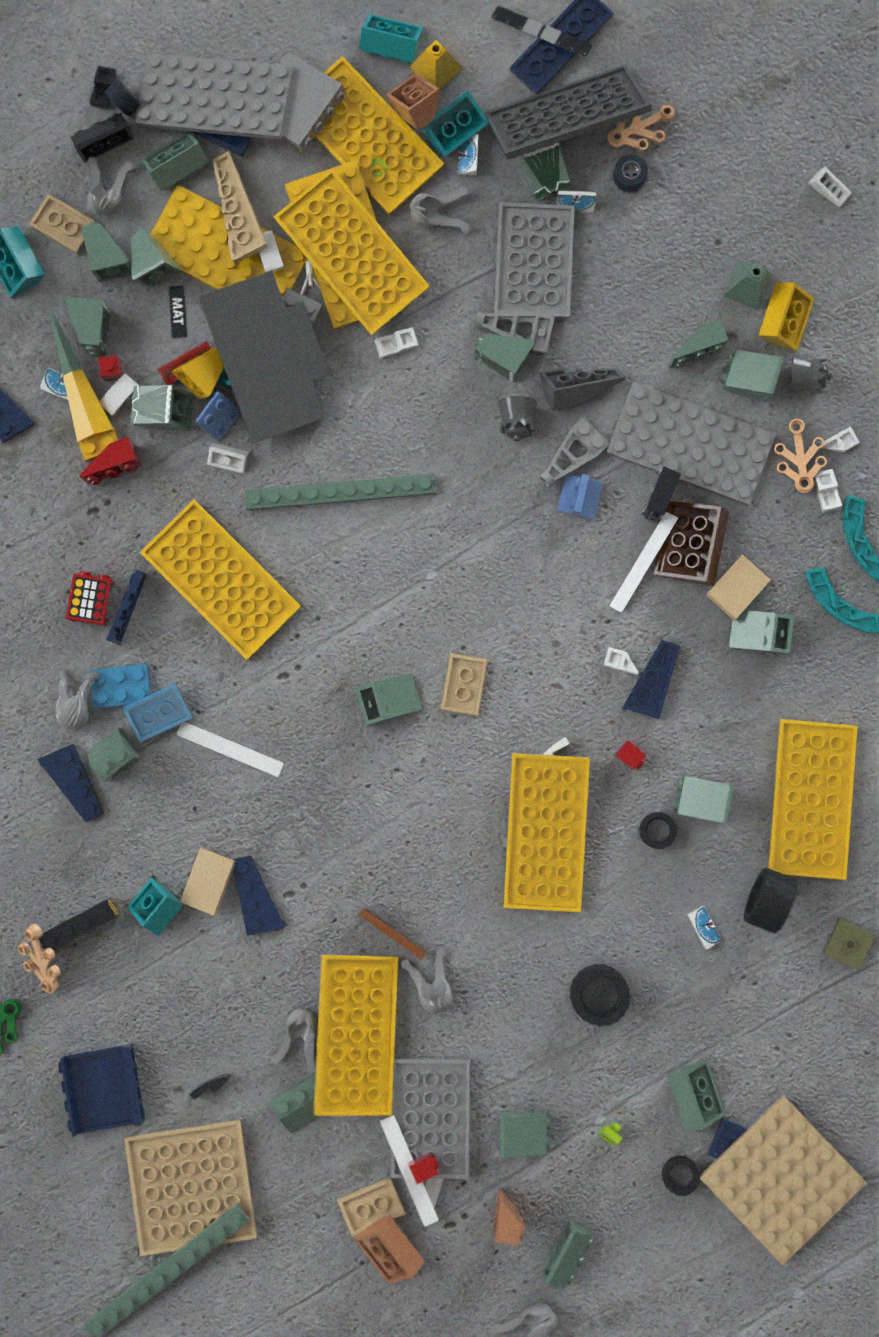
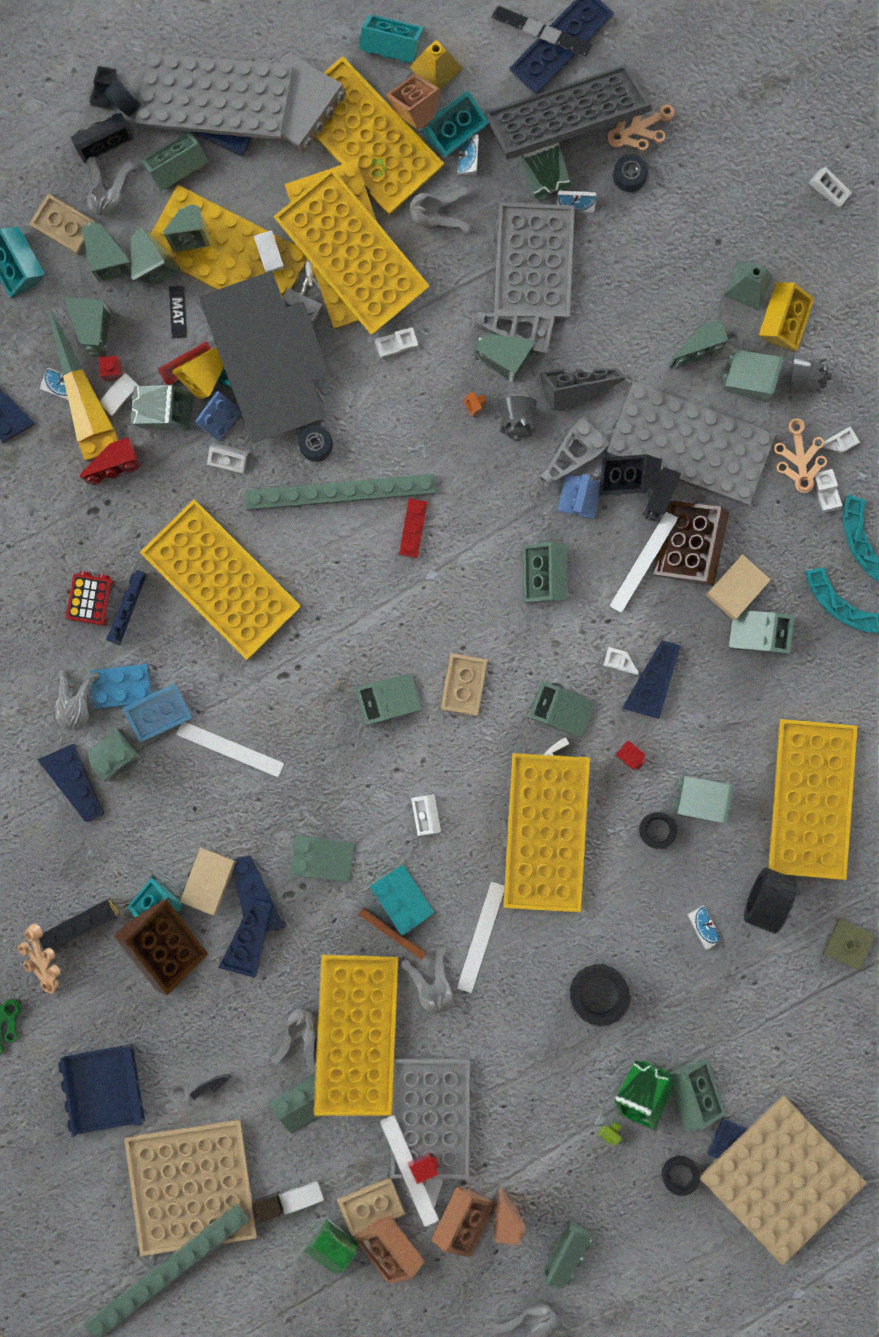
tan wing [213,151,268,264] -> none
sand green slope [499,1111,551,1158] -> none
none -> reddish brown slope [114,899,208,996]
none -> sand green slope [164,205,211,252]
none -> dark blue wing [218,899,272,978]
none -> dark brown brick [252,1192,283,1223]
none -> white slope [278,1181,324,1214]
none -> sand green slope [290,835,355,882]
none -> black wheel [298,425,333,462]
none -> green slope [304,1218,358,1275]
none -> teal slope [370,864,434,936]
none -> red plate [399,499,428,559]
none -> white slope [411,794,441,836]
none -> nougat slope [431,1187,496,1257]
none -> white sticker [457,882,504,993]
none -> orange tile [463,392,487,417]
none -> sand green slope [523,542,567,603]
none -> sand green slope [528,681,595,738]
none -> black slope [599,454,662,496]
none -> slope [615,1060,673,1131]

